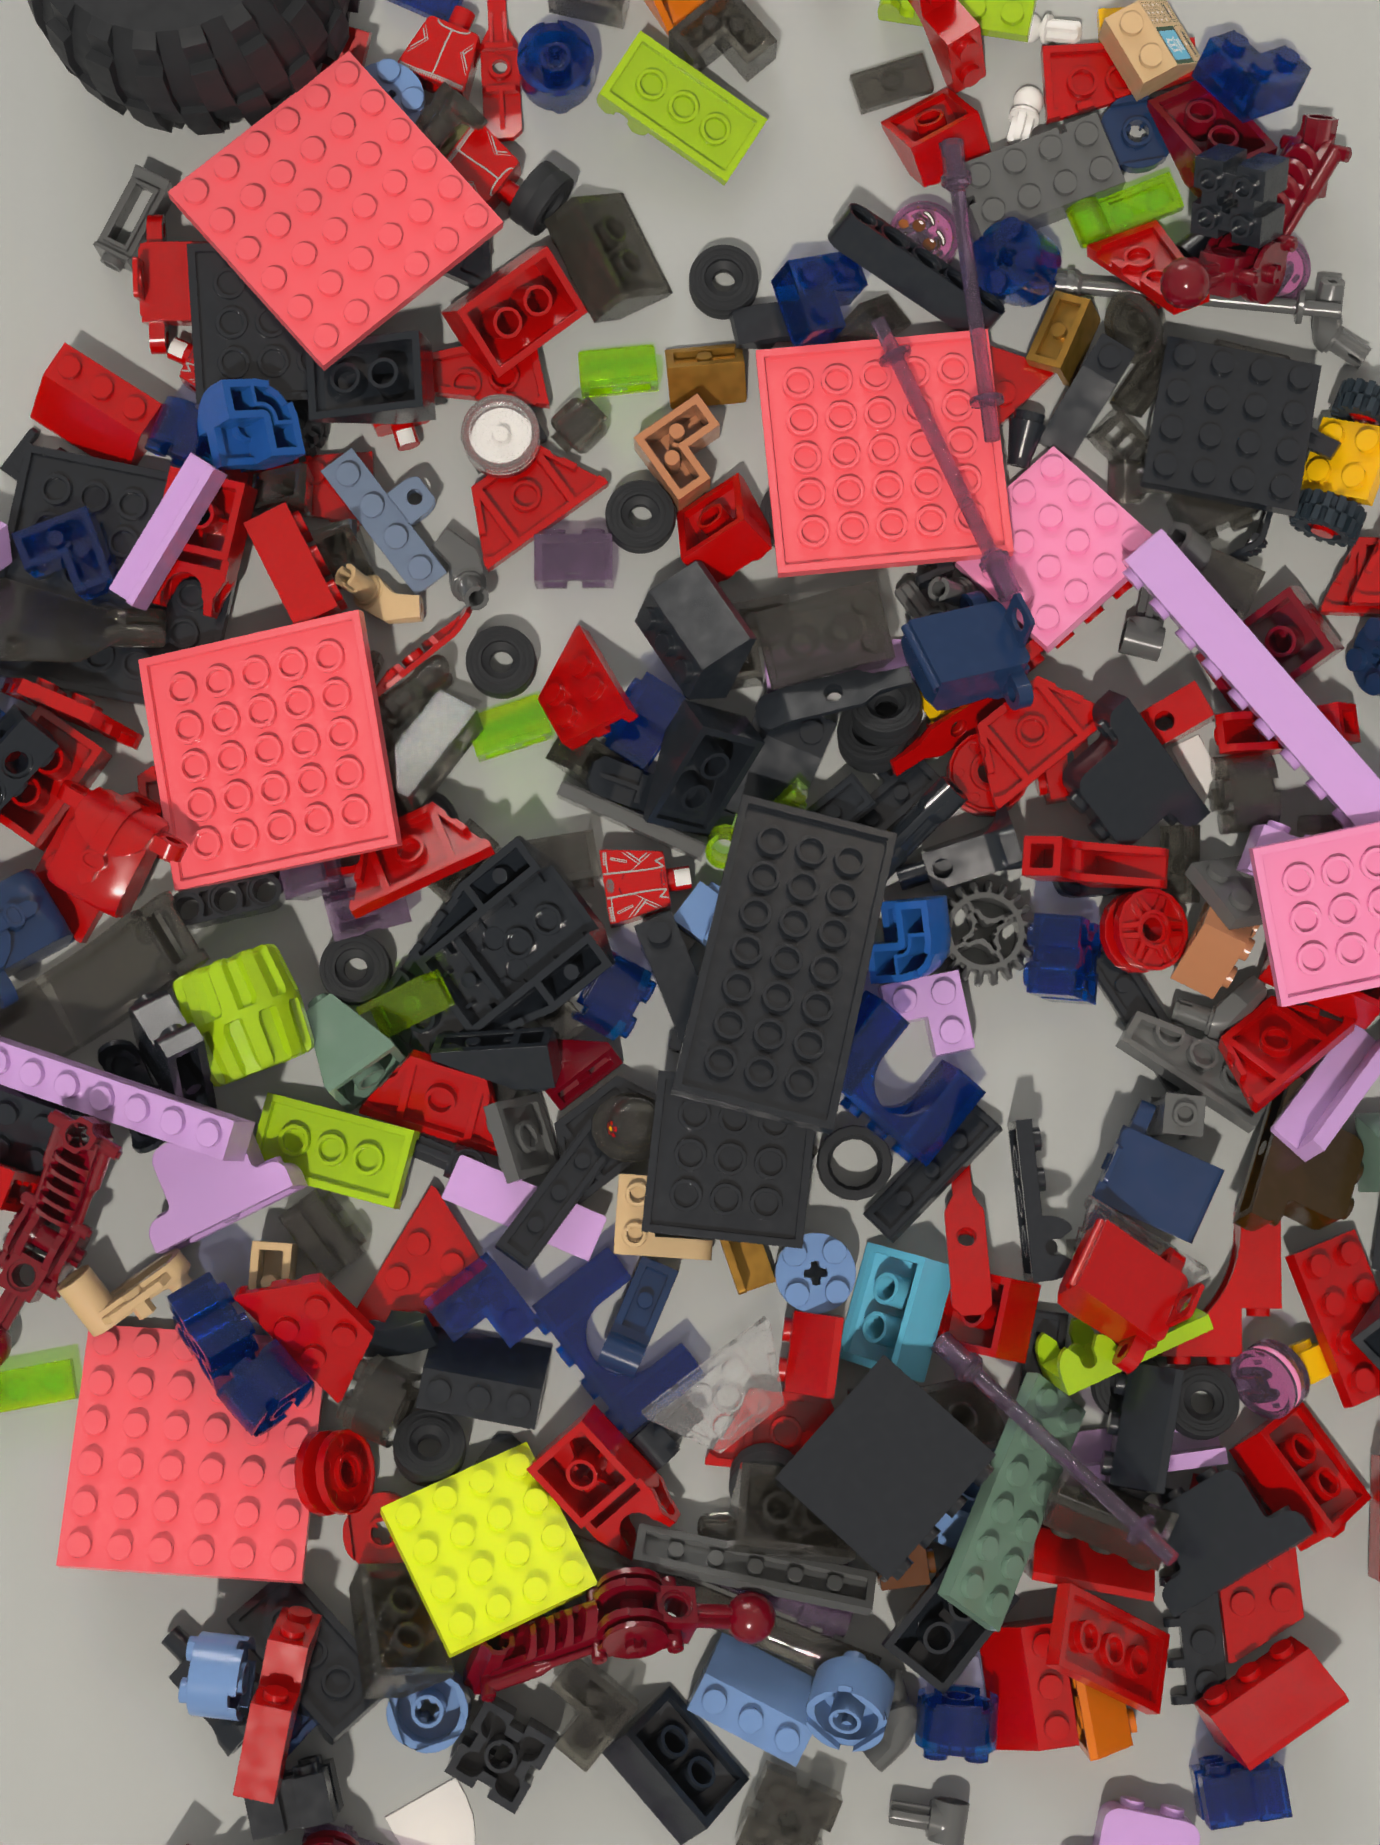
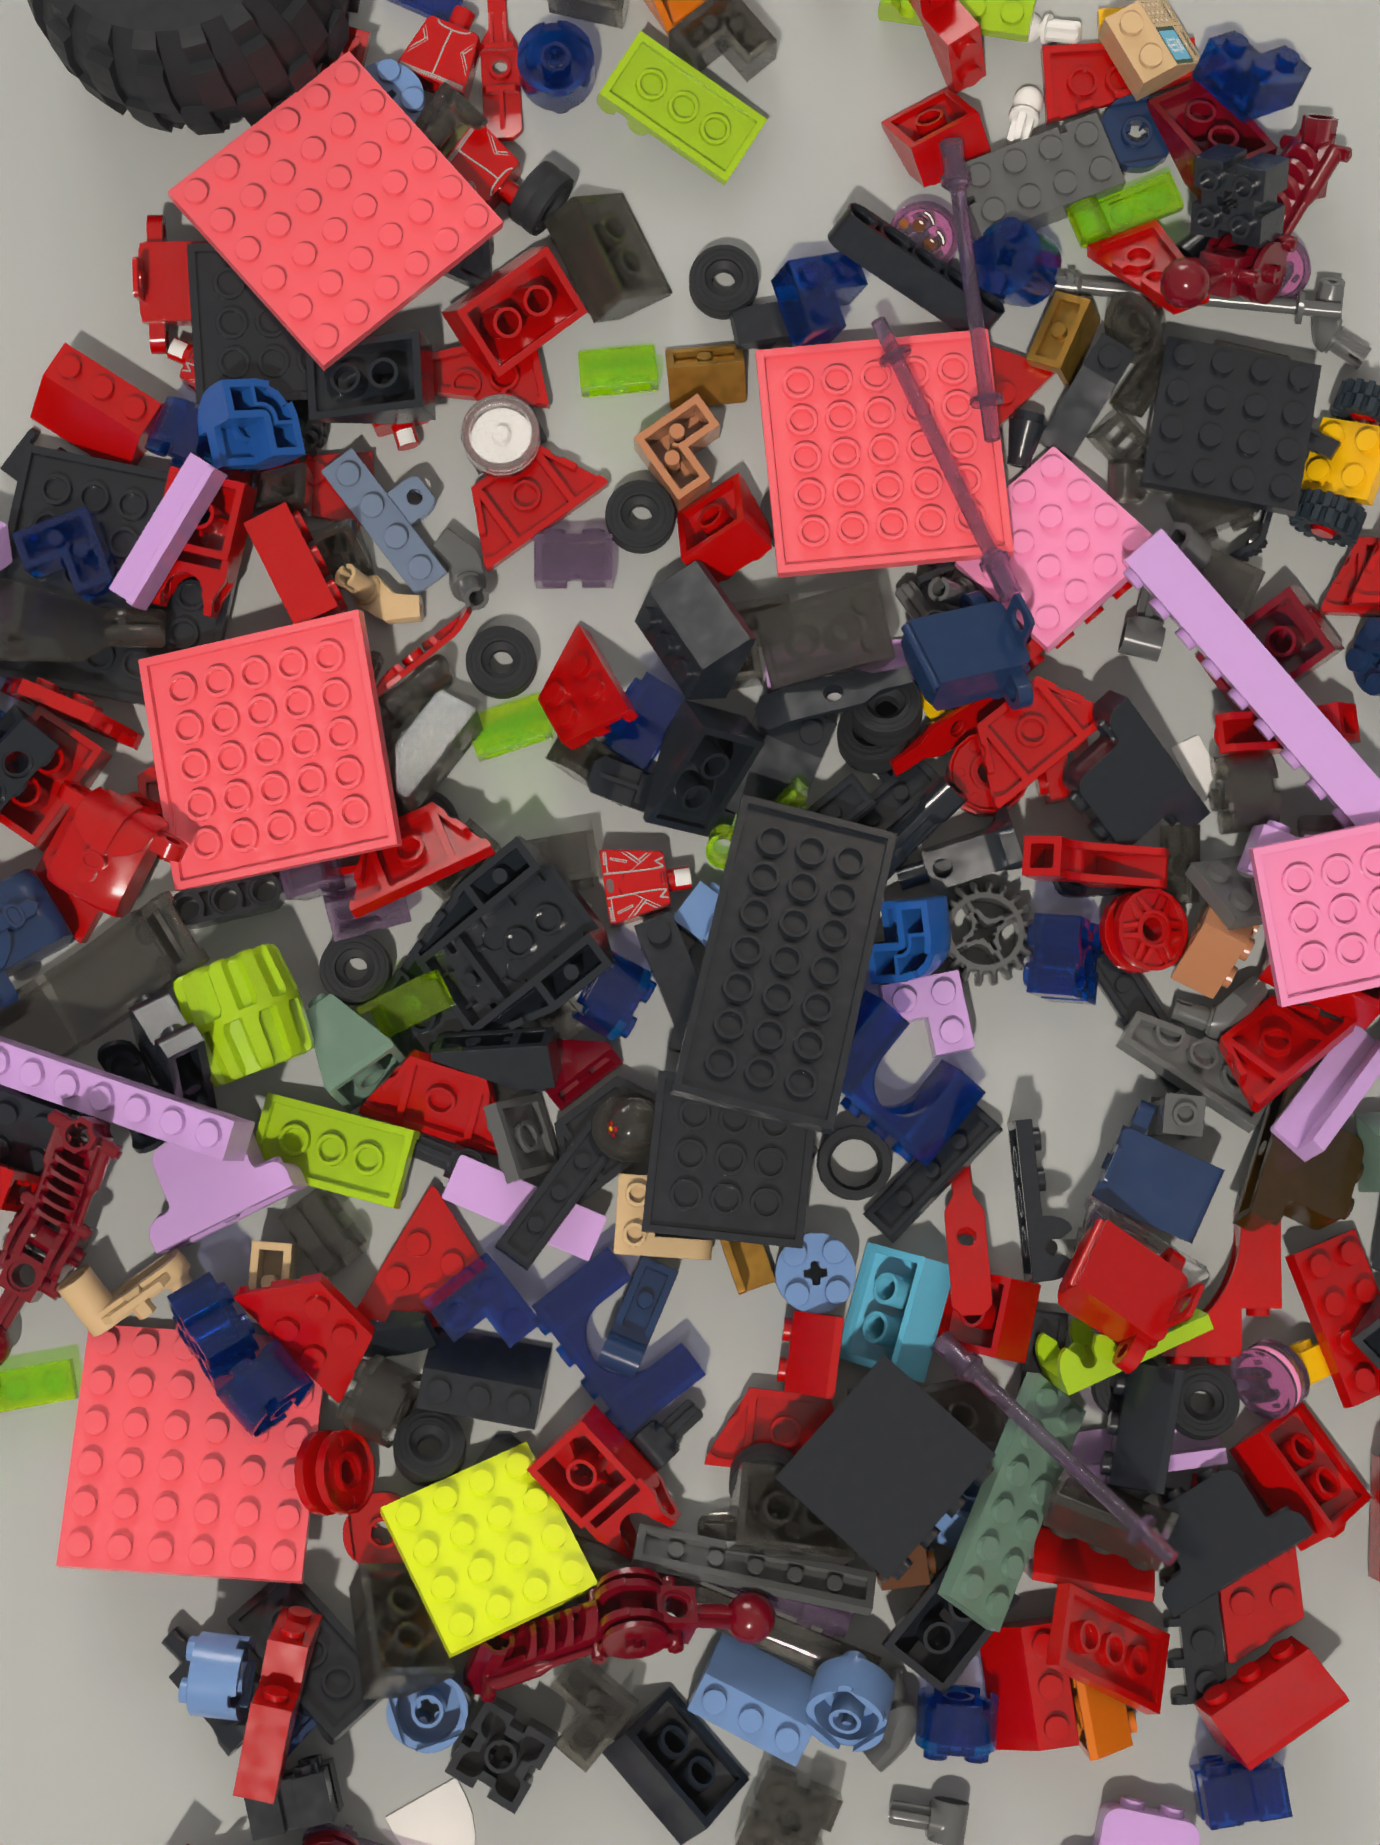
dark grey window [93,164,173,273] -> none
clear smoke head [551,396,608,454] -> none
dark grey tile [557,781,706,862] -> none
clear wing [641,1316,785,1454] -> none
clear smoke slope [827,293,911,343] -> none
clear smoke plate [849,53,934,115] -> none
red torso [1139,680,1215,748] -> none

